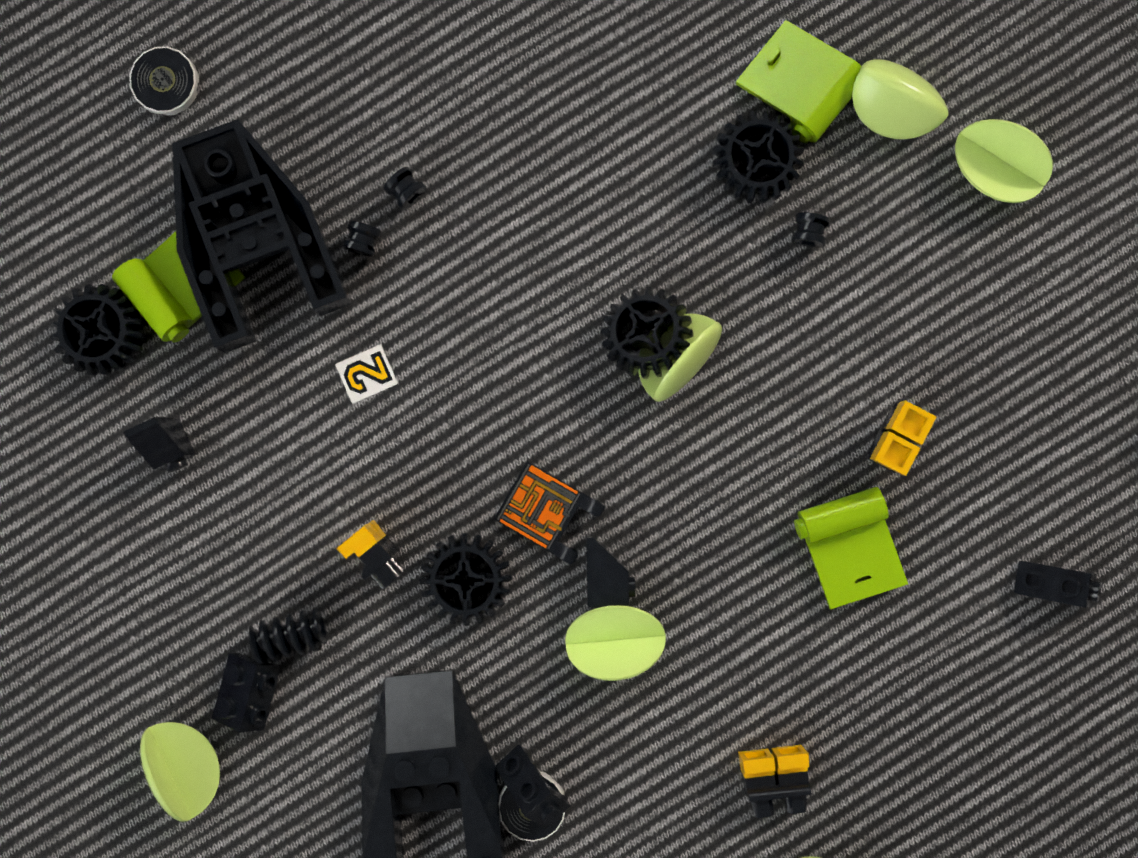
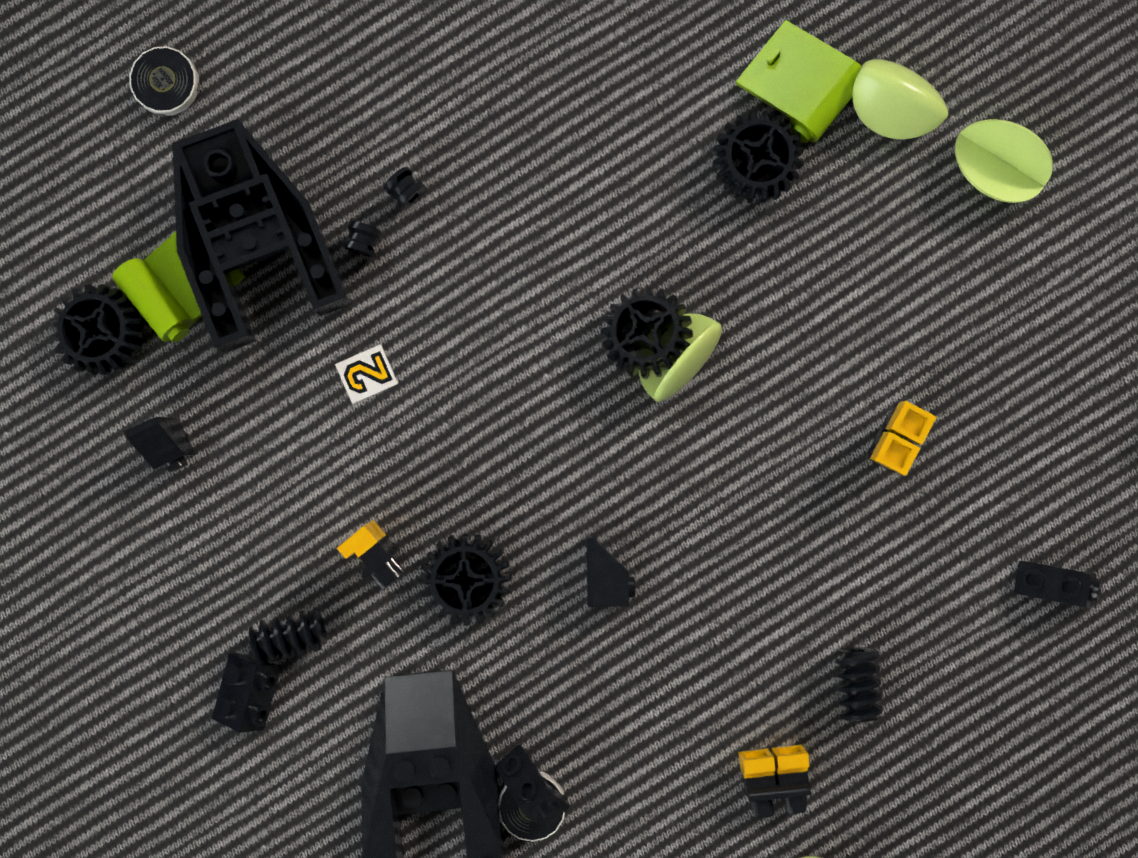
yellowish green piece [140,722,220,822] -> none
flag [494,461,605,564] -> none
yellowish green piece [565,605,666,681] -> none
black wheel [791,212,830,248] -> none
lime door [794,487,908,609] -> none
none -> black piece [835,647,883,722]

